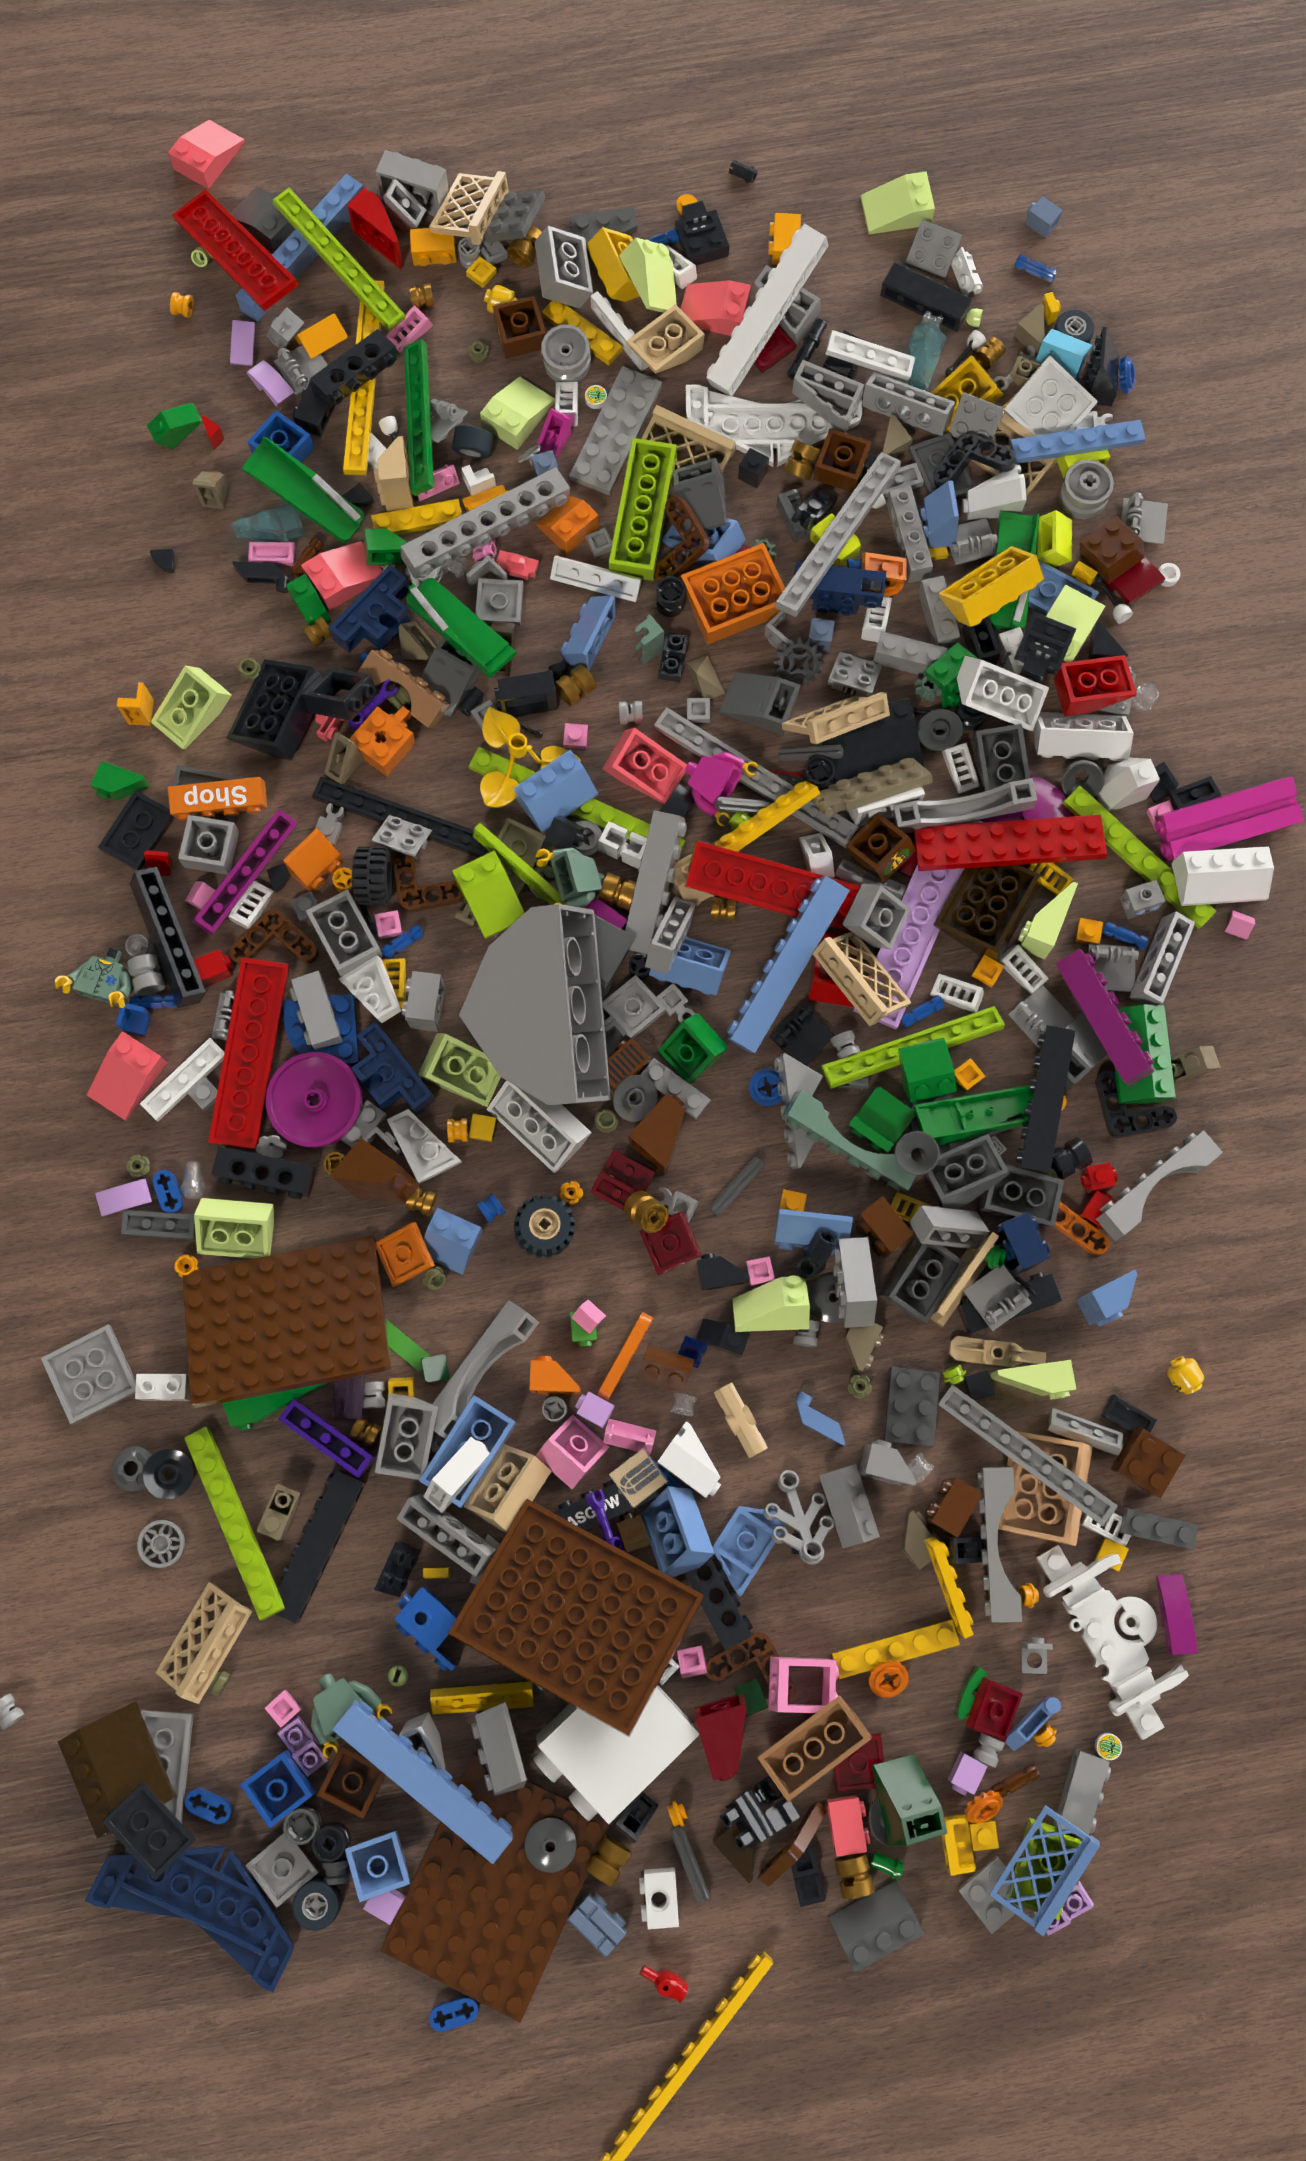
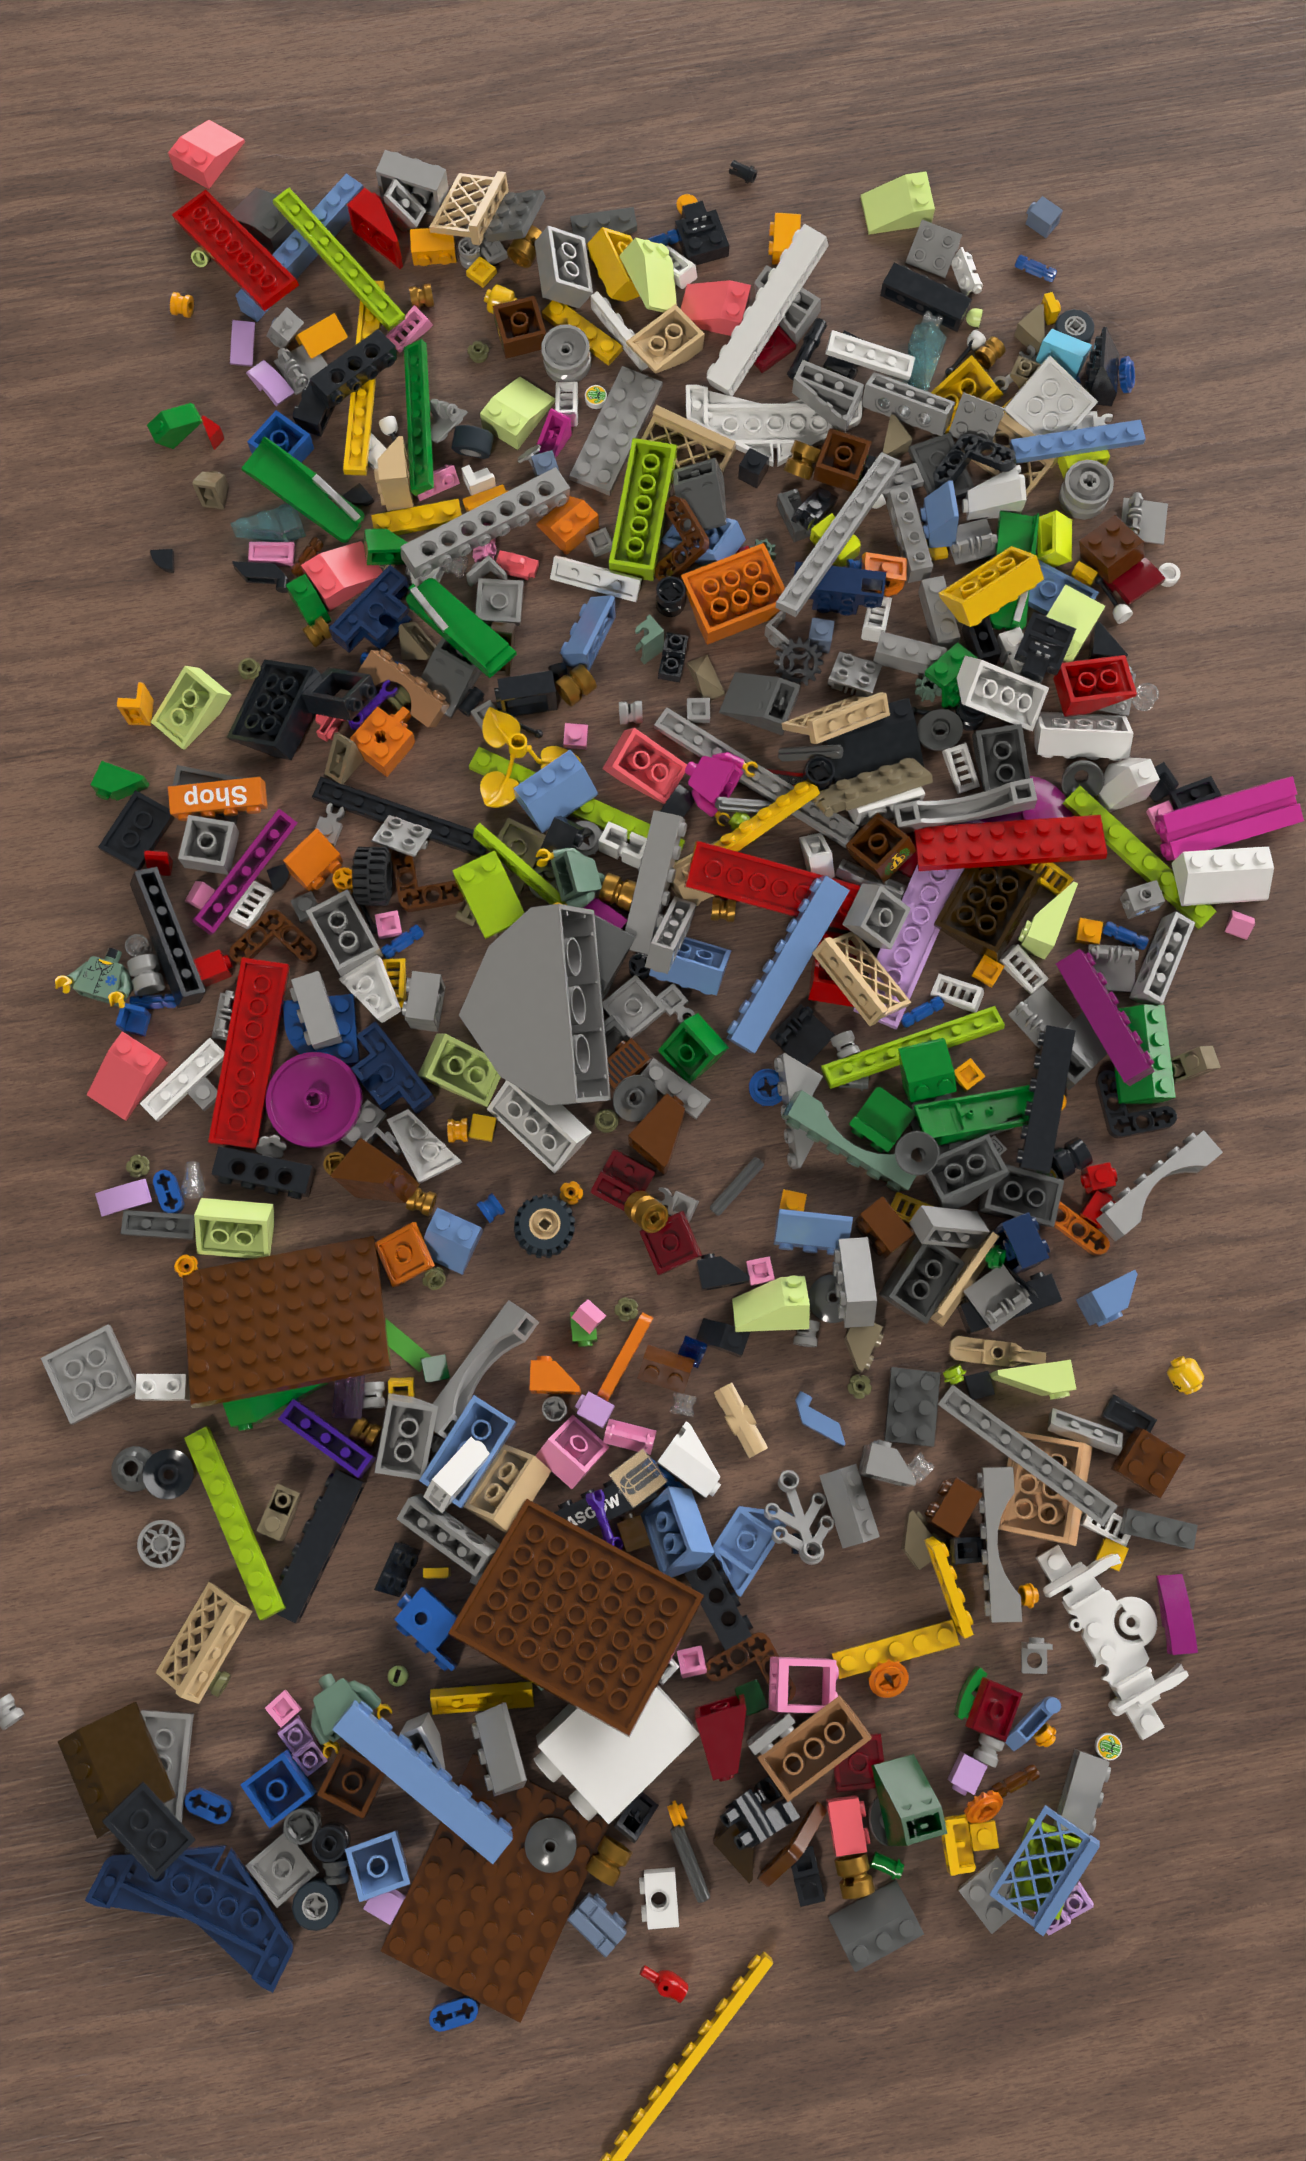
black piece [796,1230,838,1279] -> none
none -> olive plate [615,1297,638,1322]
none -> light grey plate [746,1712,795,1755]

